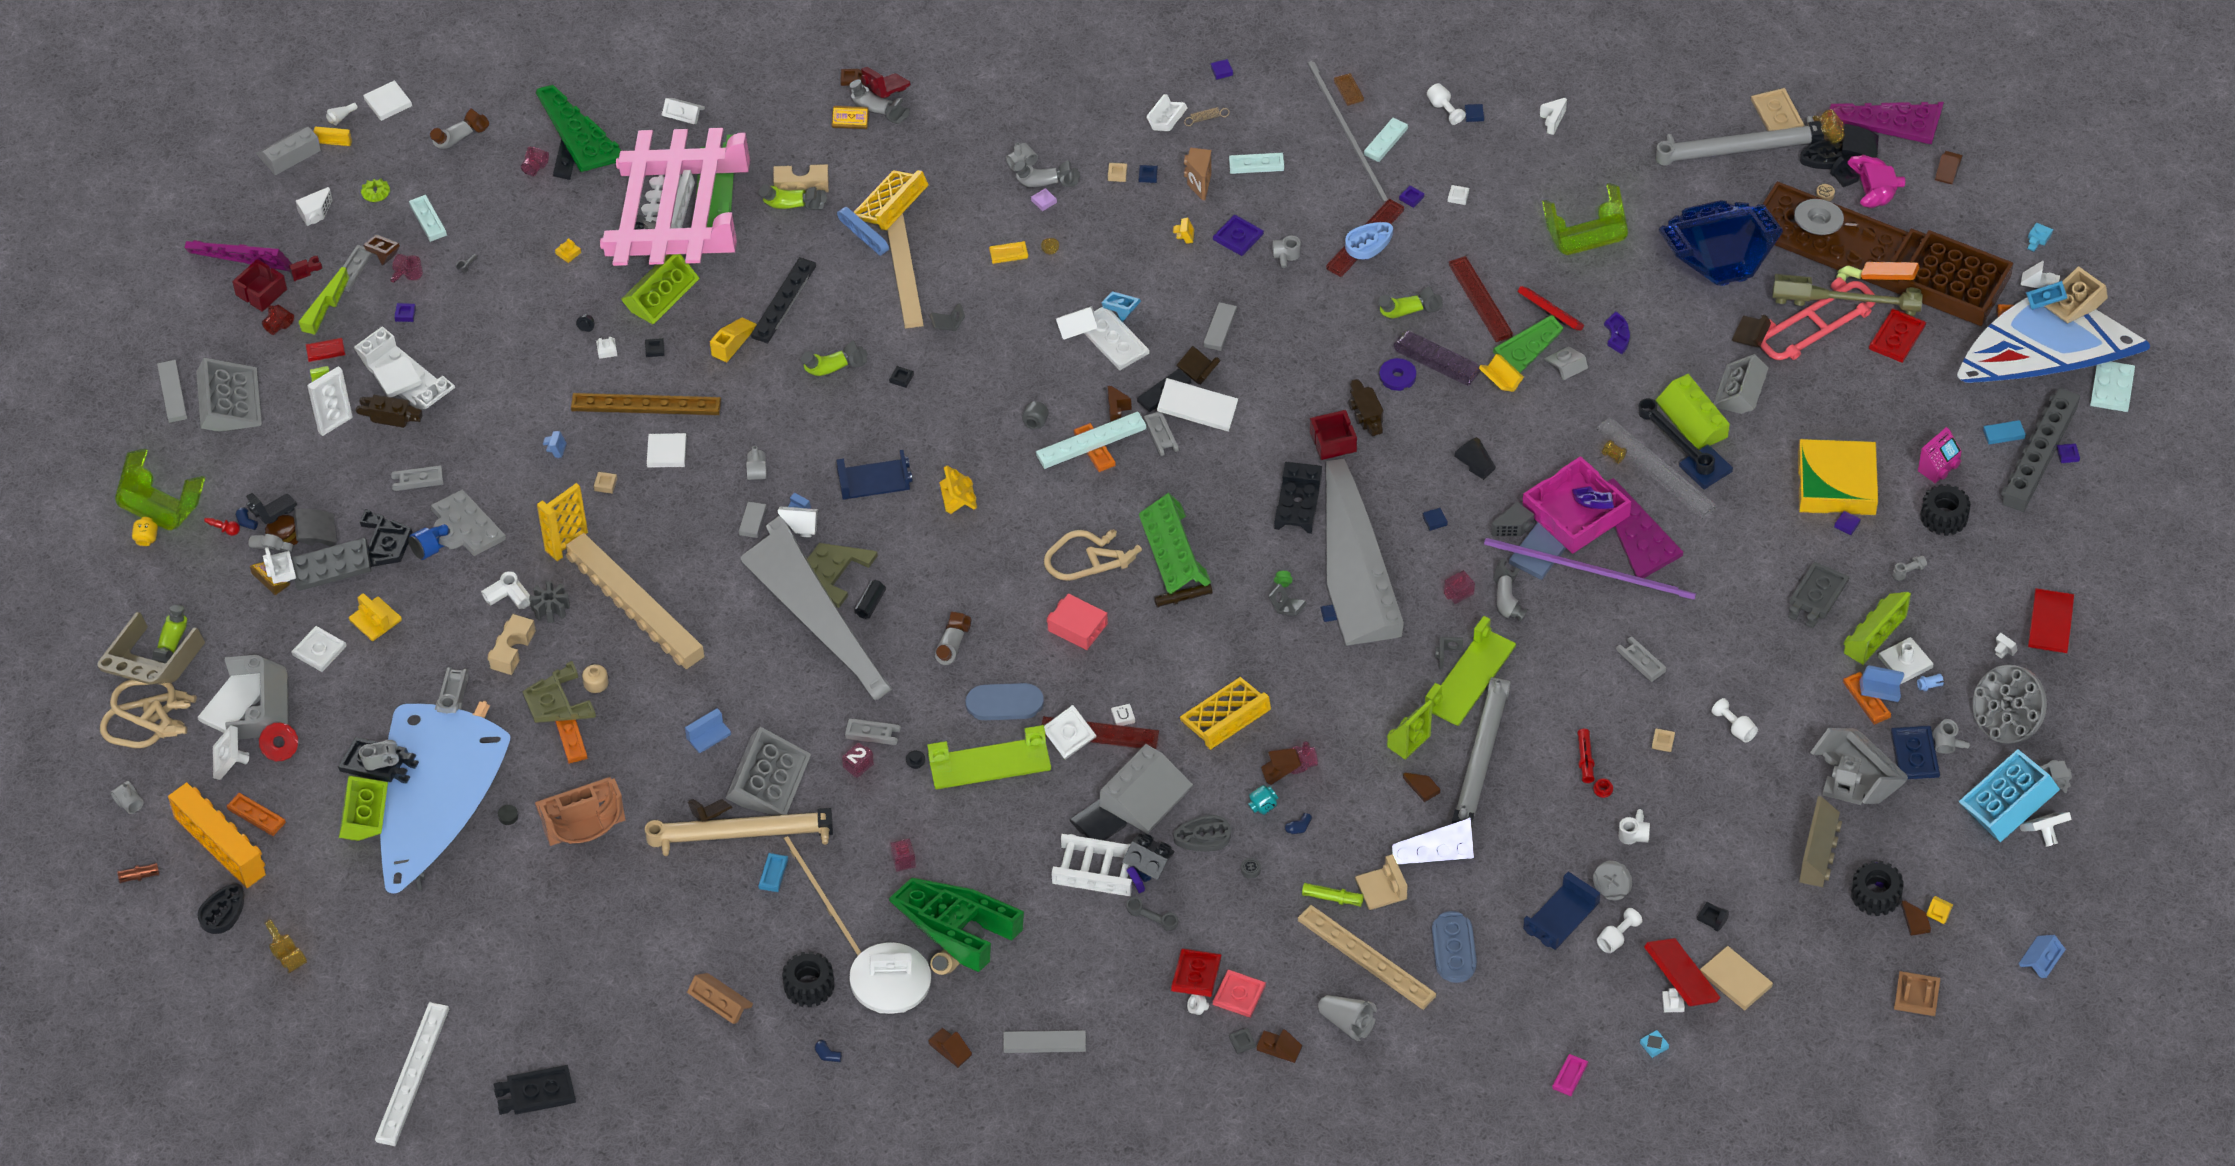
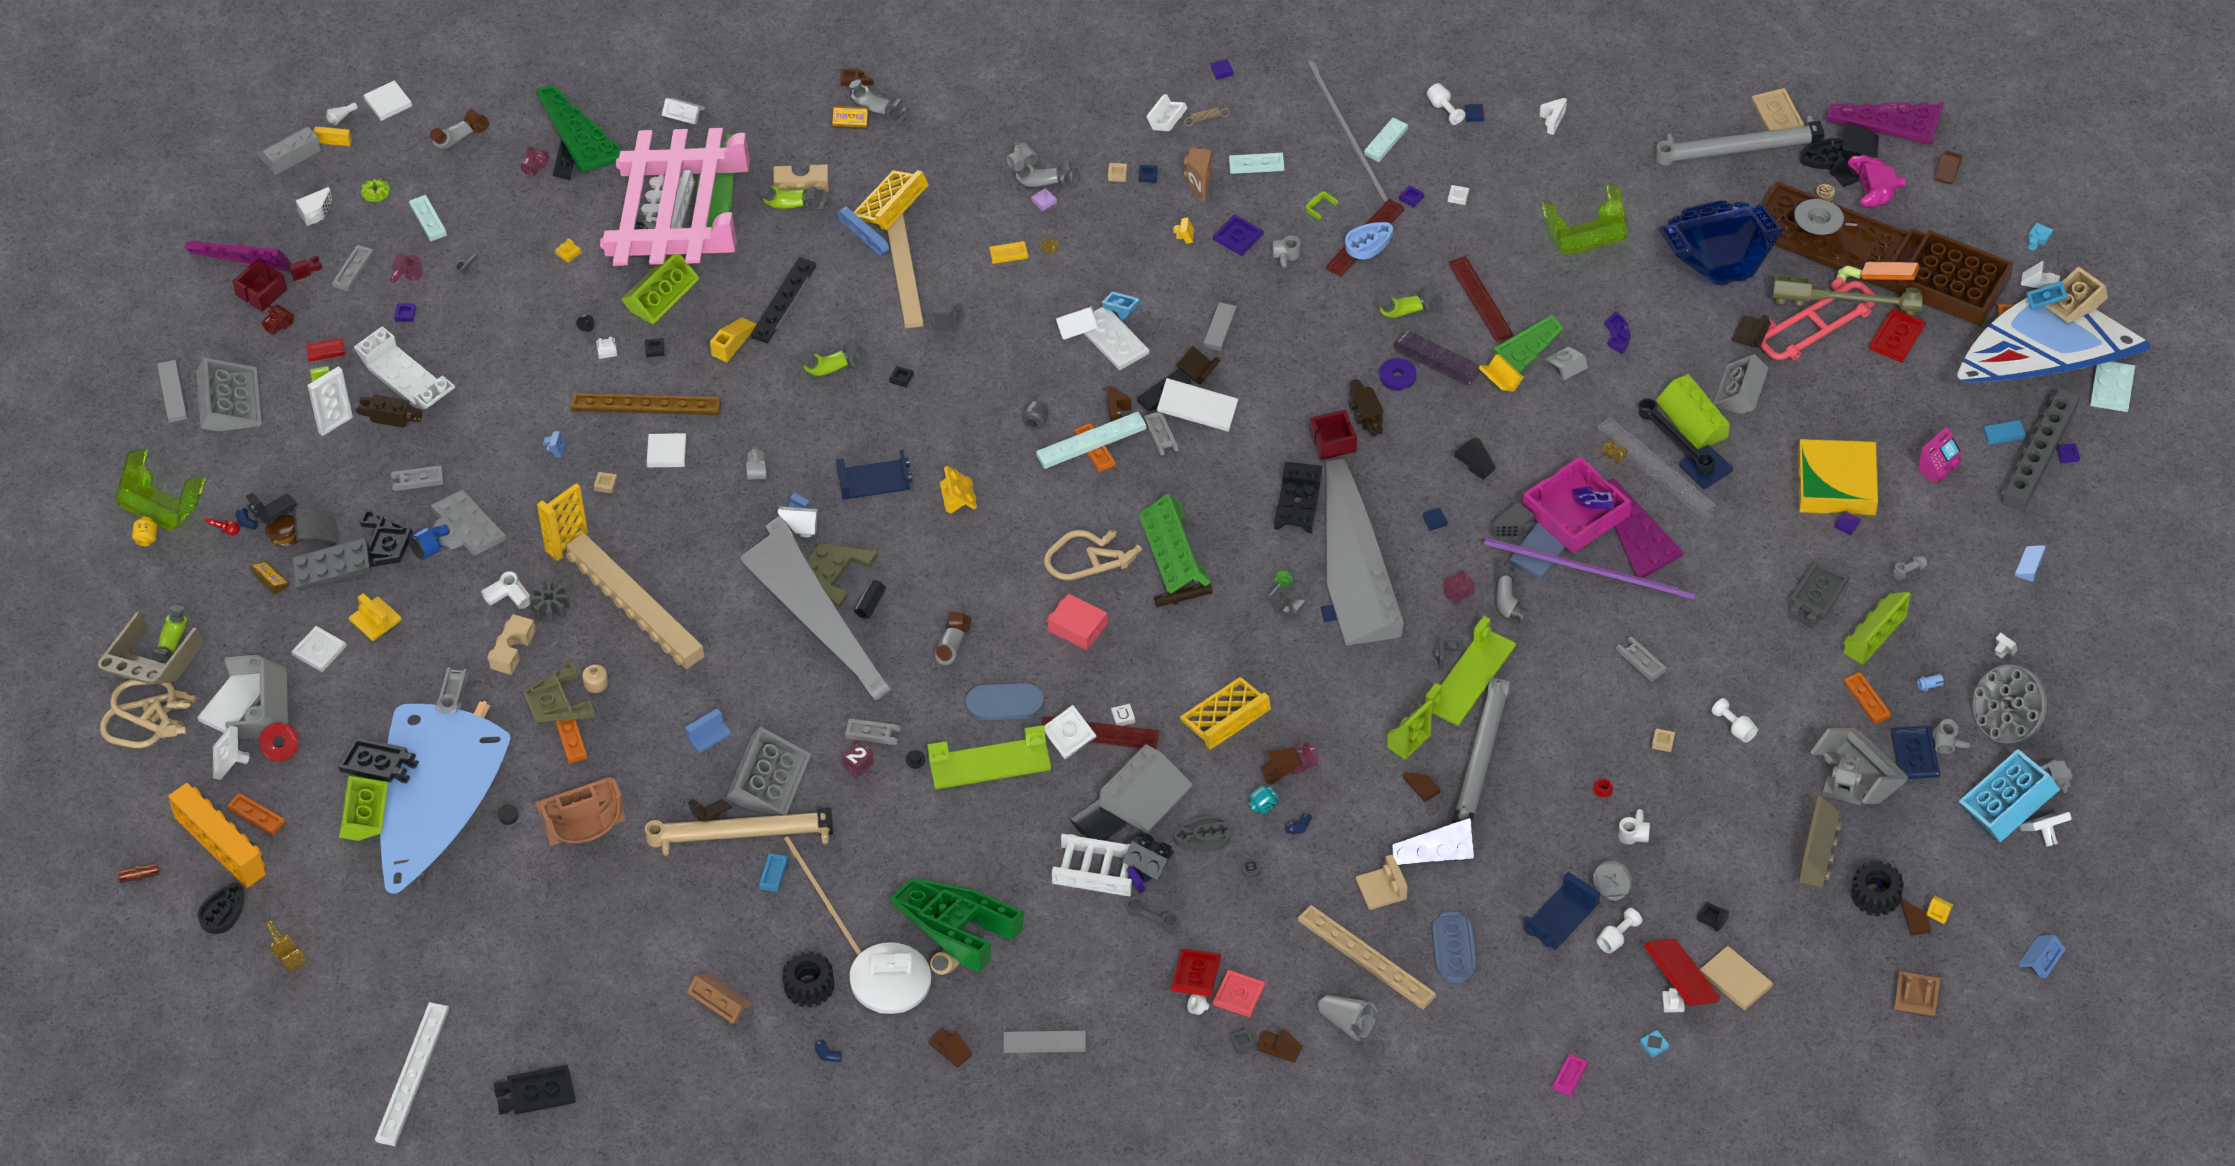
light grey piece [110,781,144,814] -> none
light grey bar [248,534,293,552] -> none
white bracket [263,547,296,584] -> none
lime slope [299,267,349,335] -> none
light grey piece [359,740,399,770] -> none
reddish brown slope [364,234,400,265] -> none
white tile [373,356,422,397] -> none
light grey tile [739,502,767,538] -> none
dark red bracket [861,67,911,98] -> none
clear pink brick [890,838,916,872] -> none
lime pin [1302,883,1364,907] -> none
clear orange tile [1334,73,1364,106] -> none
red tile [1517,286,1584,331] -> none
red pin [1577,728,1595,783] -> none
clear yellow beam [1812,109,1845,144] -> none
medium blue panel [1859,665,1904,702] -> none
white tile [1878,637,1933,684] -> none
black tyre [1920,484,1971,536] -> none
red slope [2028,588,2074,653] -> none
none -> lime piece [1306,191,1338,220]
none -> light blue slope [2015,545,2046,582]

